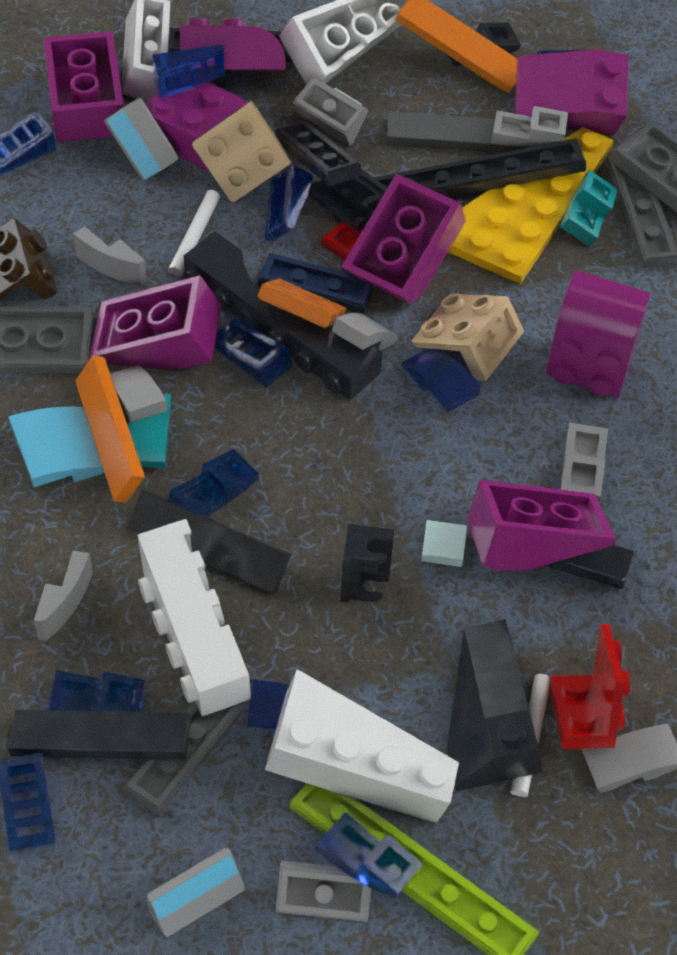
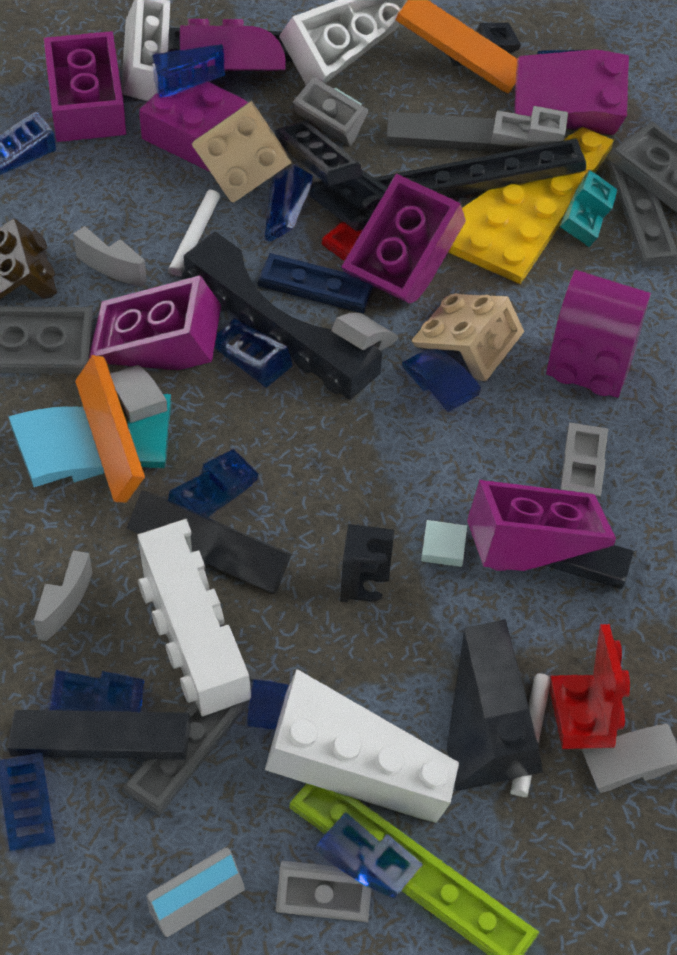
slope [103,98,178,181] -> none
orange tile [257,278,346,328] -> none

